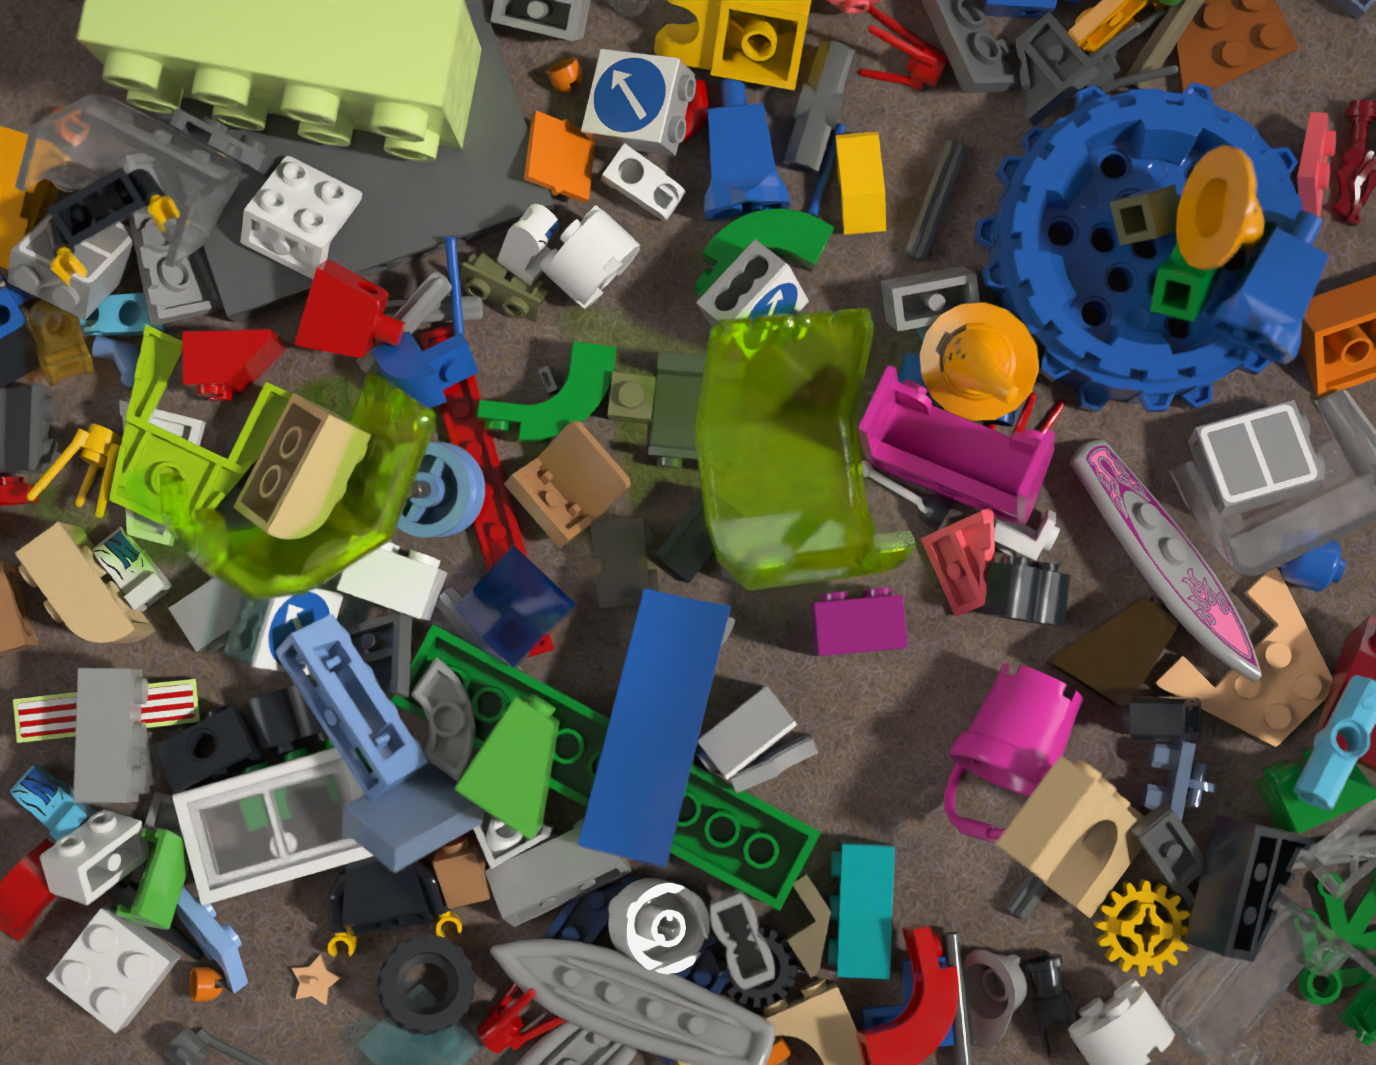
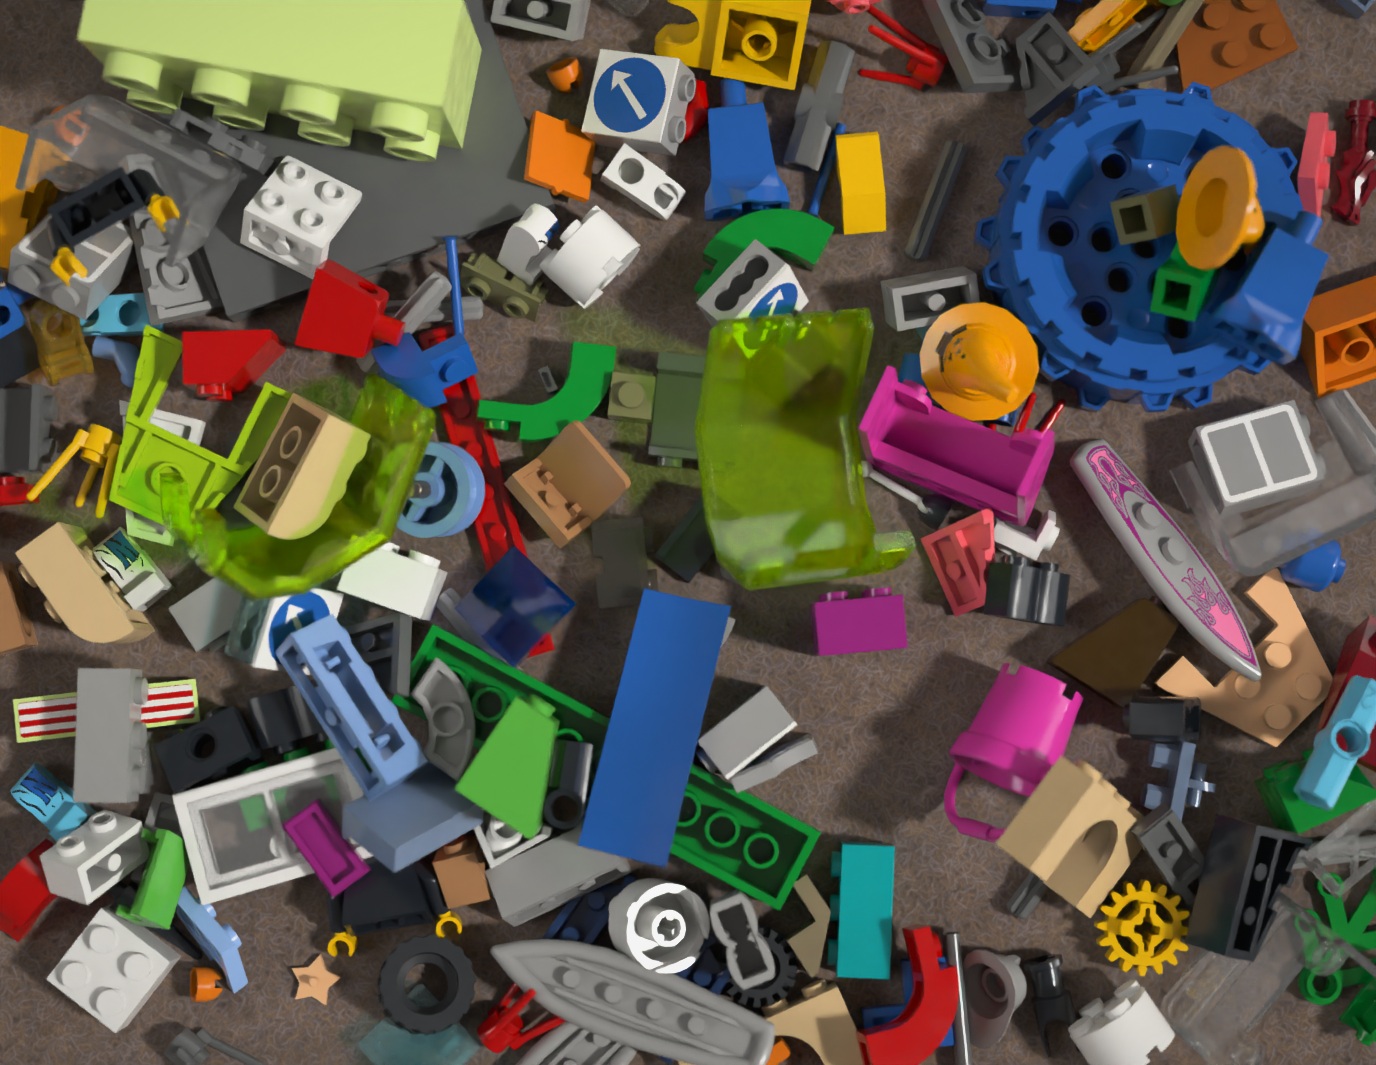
none -> magenta tile [281,798,371,897]
none -> black piece [544,739,594,829]

